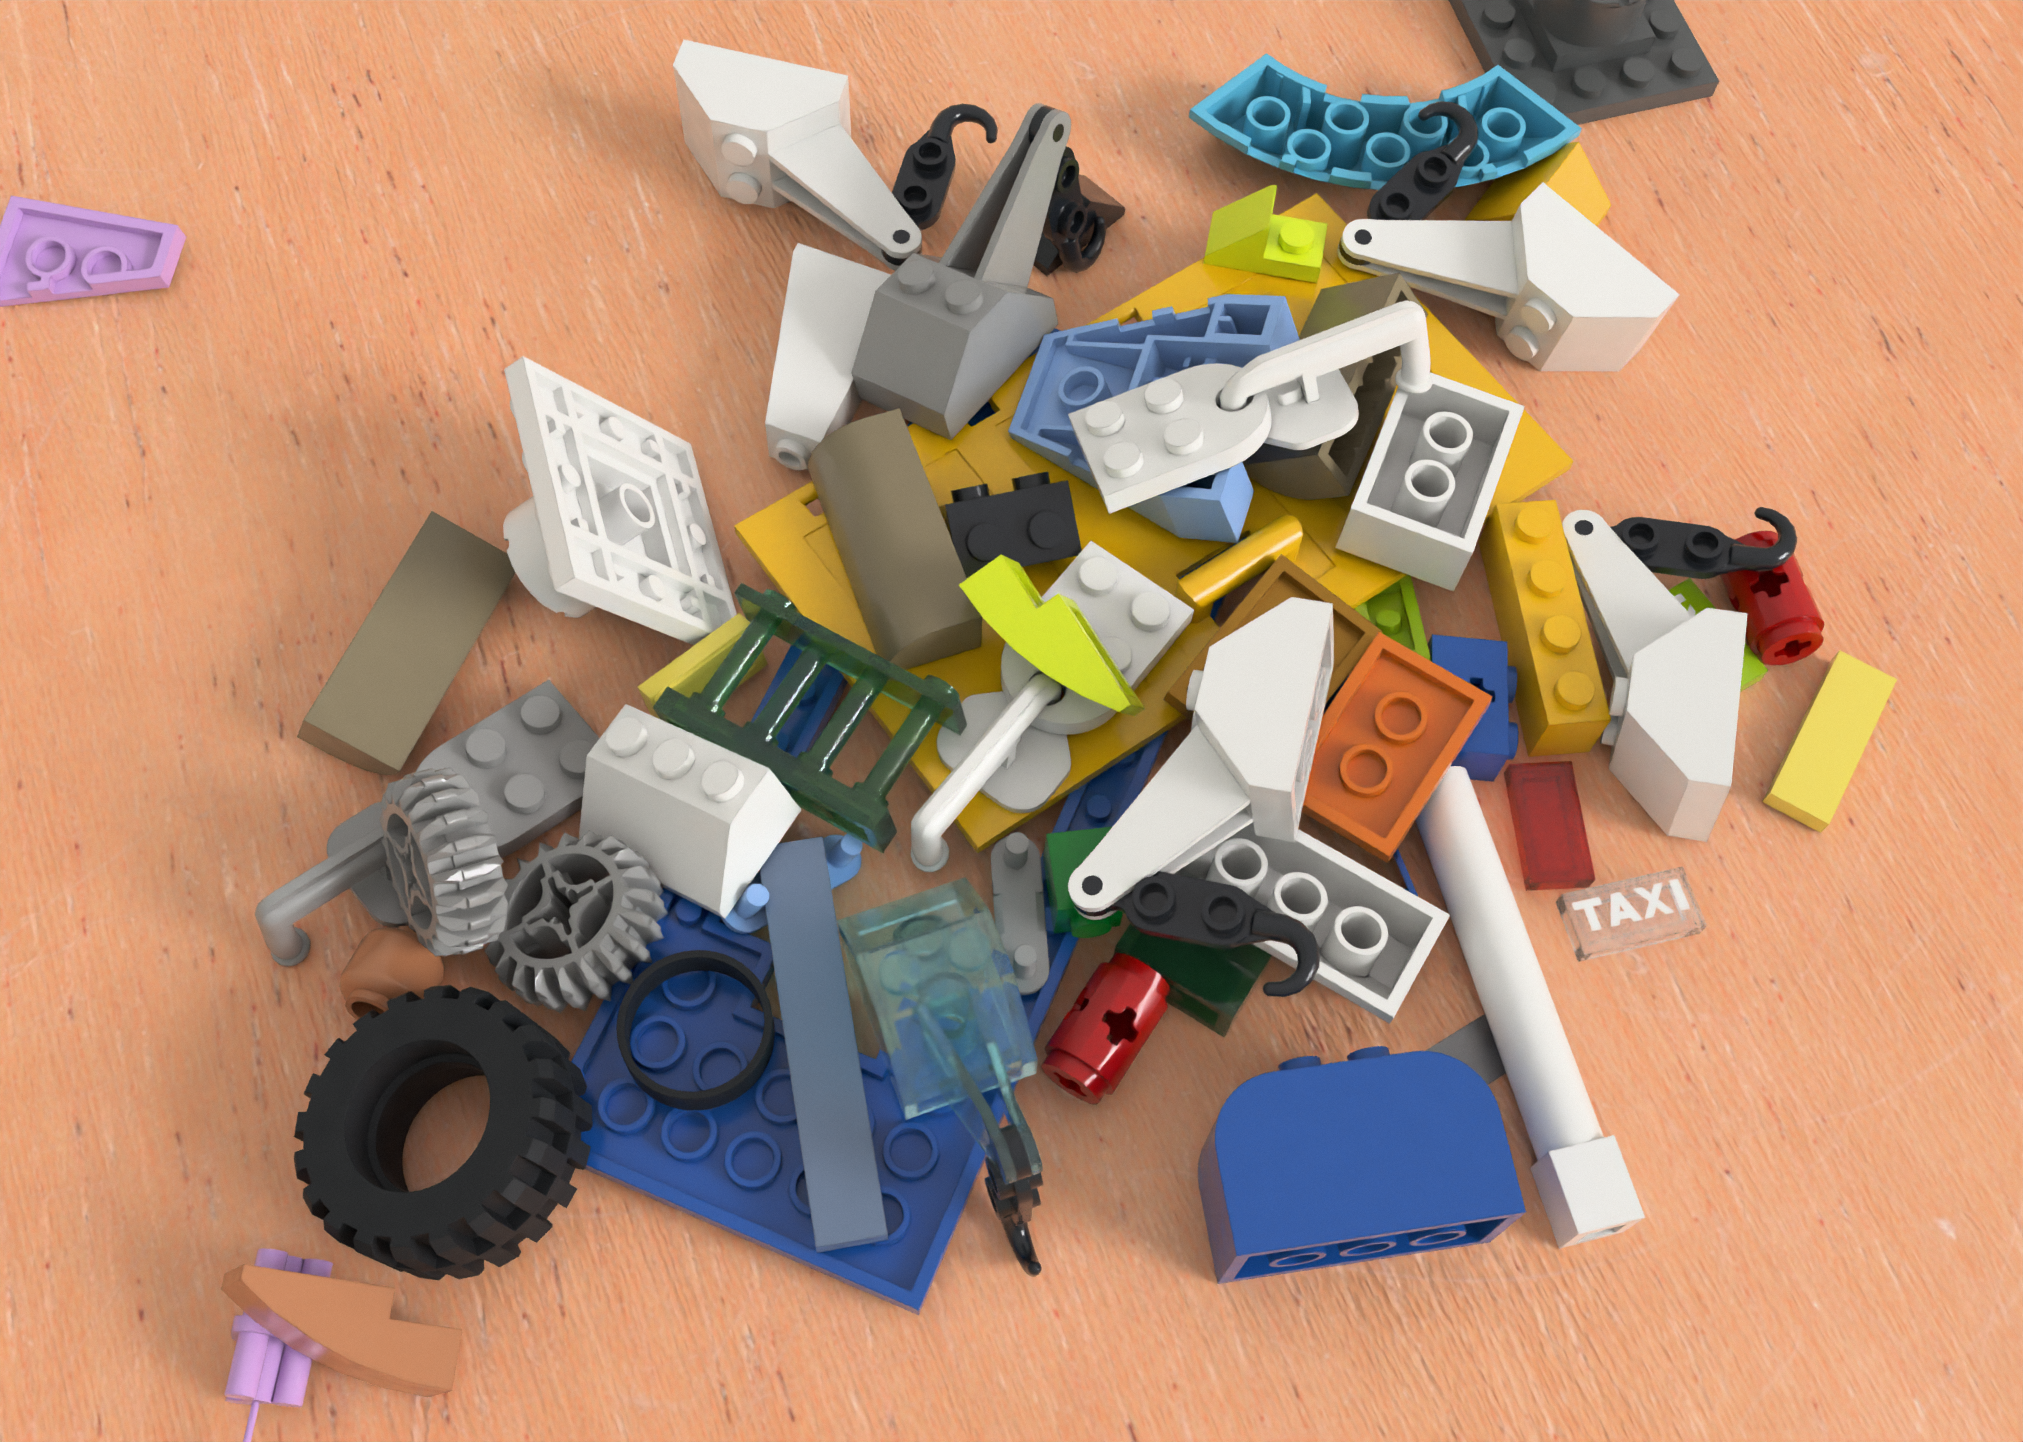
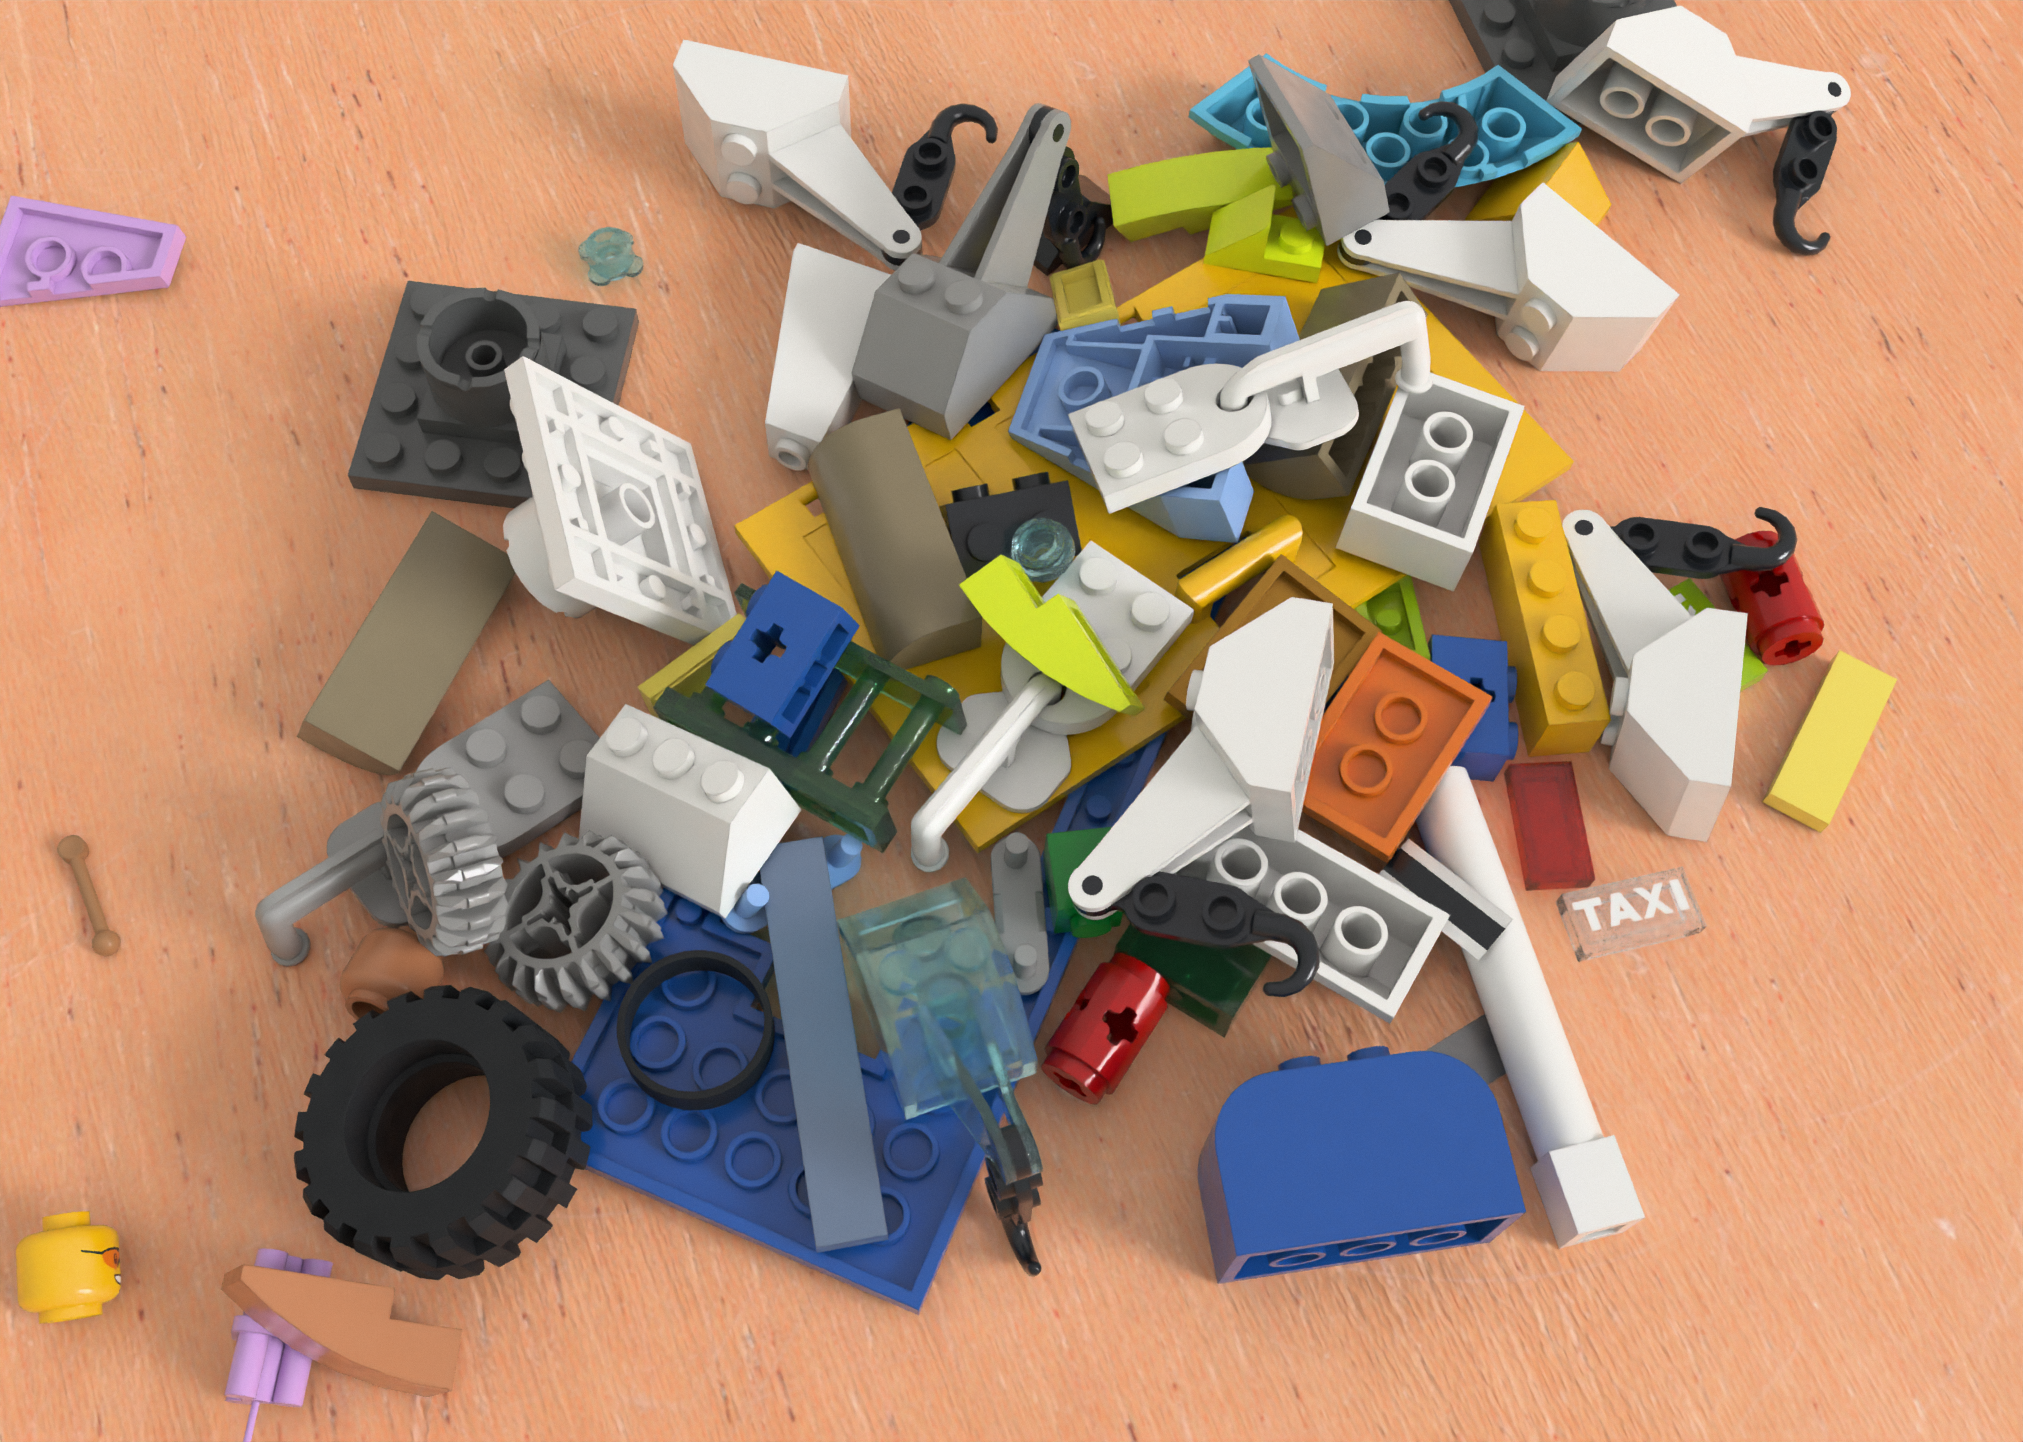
none -> yellow head [16,1211,121,1324]
none -> medium nougat hinge [57,835,120,957]
none -> dark grey piece [348,281,639,508]
none -> clear light blue plate [578,227,644,286]
none -> blue brick [705,570,860,738]
none -> clear light blue plate [1011,517,1075,583]
none -> light yellow tile [1049,259,1121,331]
none -> neon yellow slope [1107,147,1296,242]
none -> light grey slope [1248,54,1390,246]
none -> sticker [1379,838,1513,960]
none -> white slope [1546,5,1851,256]

